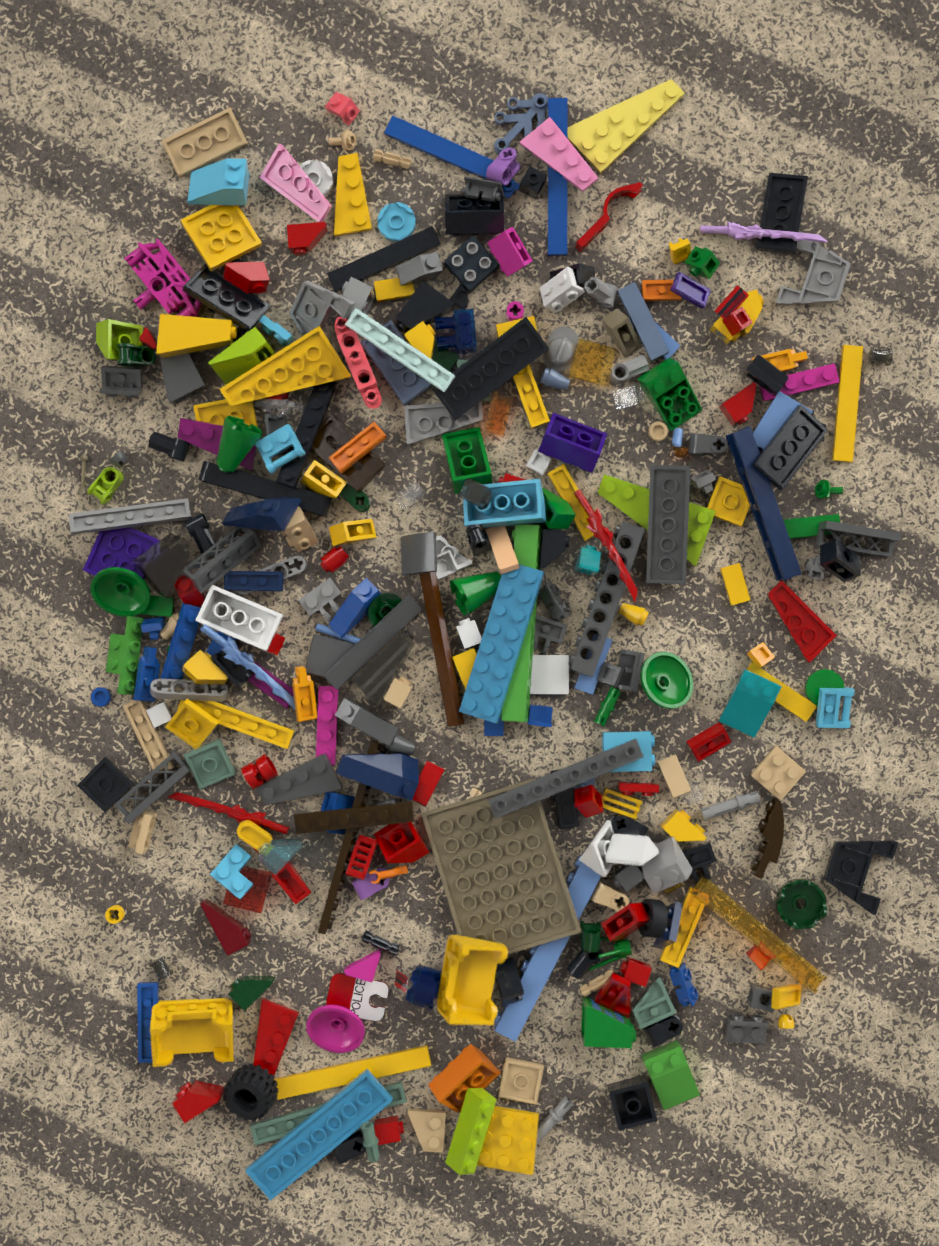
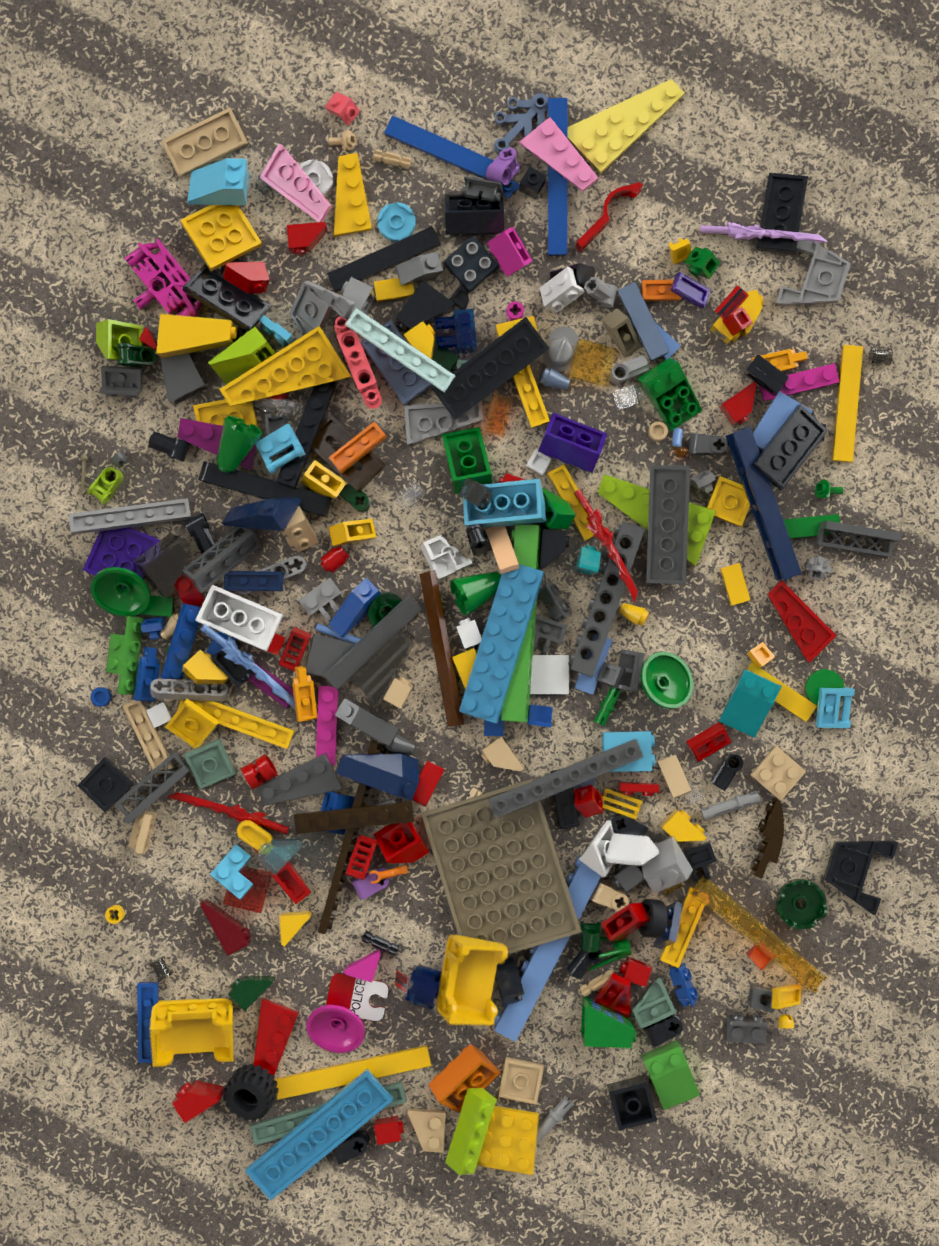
sand green axle [361,1121,380,1162] -> none
dark grey slope [401,532,437,576] -> none
black brick [820,539,861,582] -> none
none -> red slope [278,627,312,672]
none -> yellow slope [279,911,312,947]
none -> tan slope [481,736,524,771]
none -> black piece [710,752,744,791]

